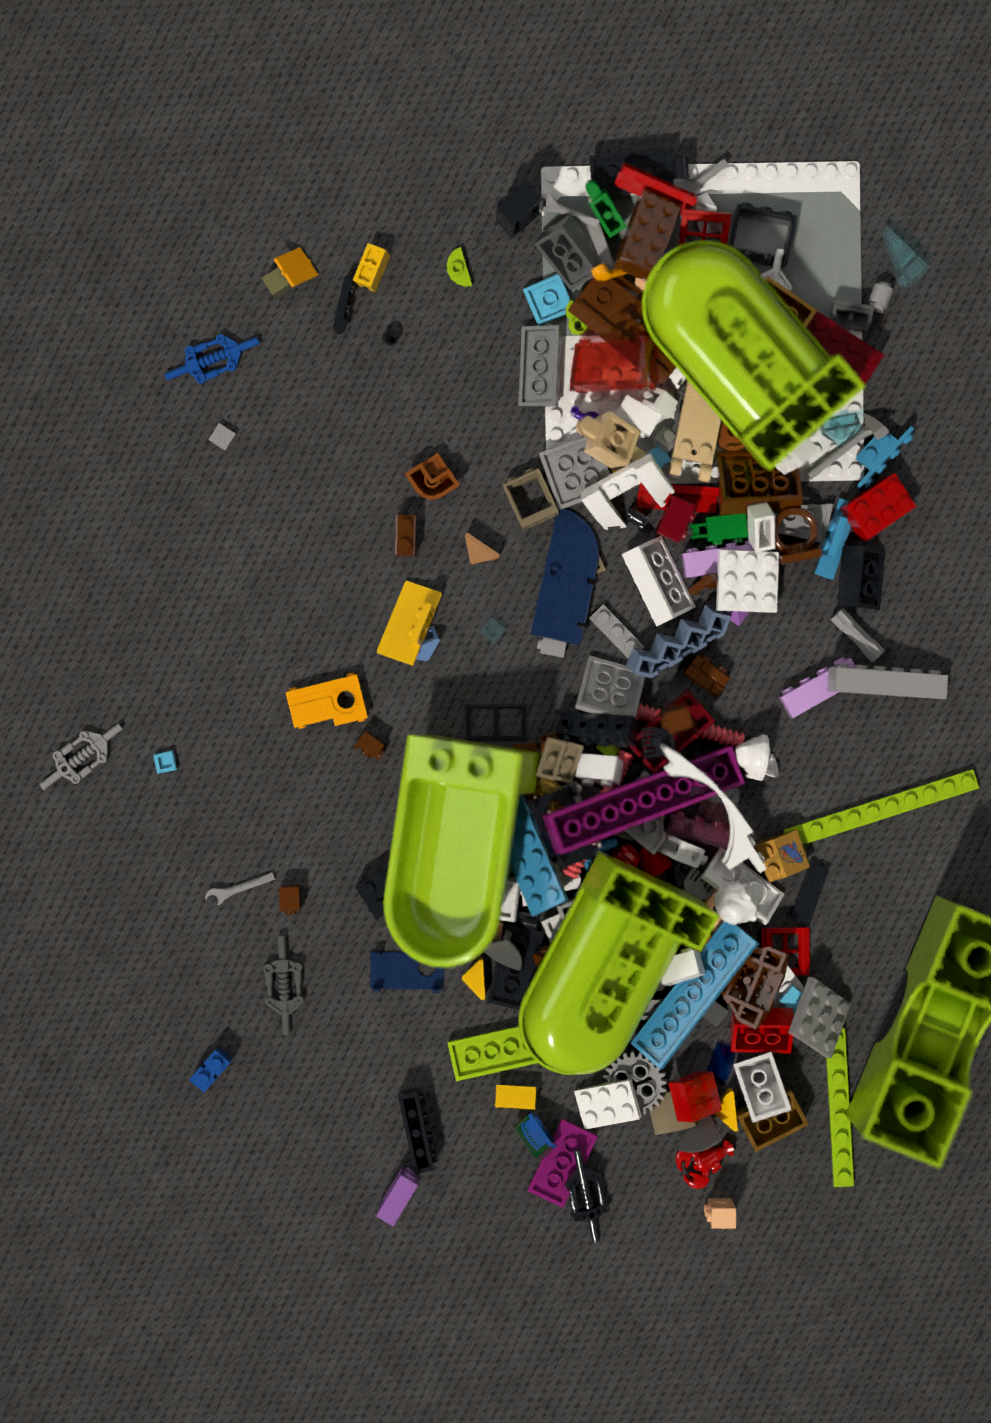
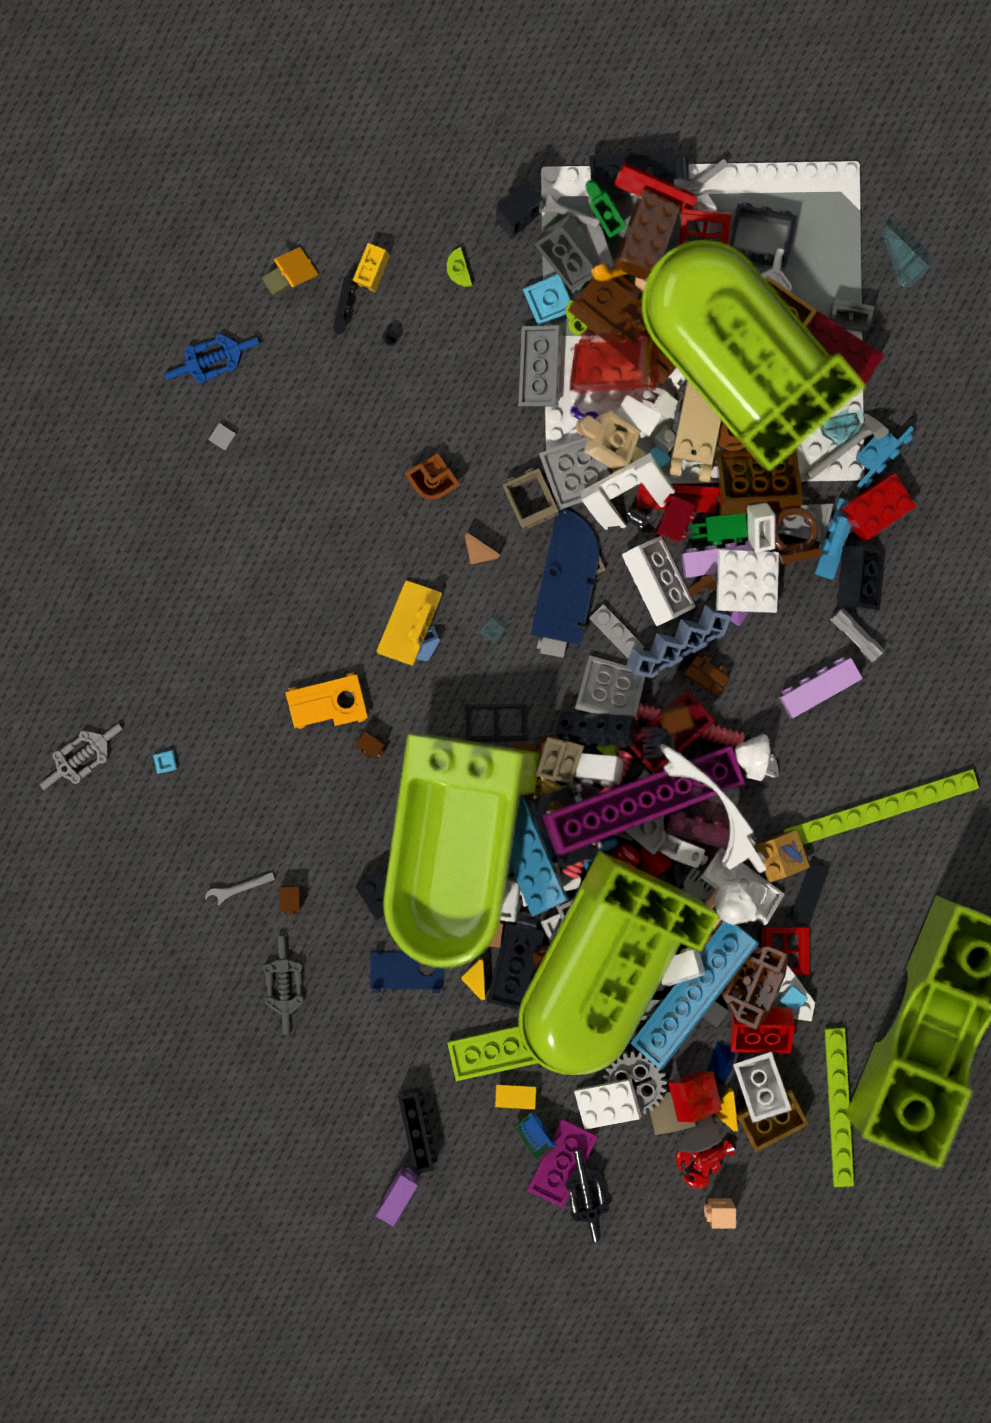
blue piece [189,1046,233,1093] -> none
reddish brown brick [395,515,417,557] -> none
dark grey shield [484,930,523,971] -> none
white brick [775,438,818,475] -> none
light grey plate [788,977,851,1058] -> none
light grey brick [827,664,948,699] -> none
light grey brick [868,281,894,313] -> none

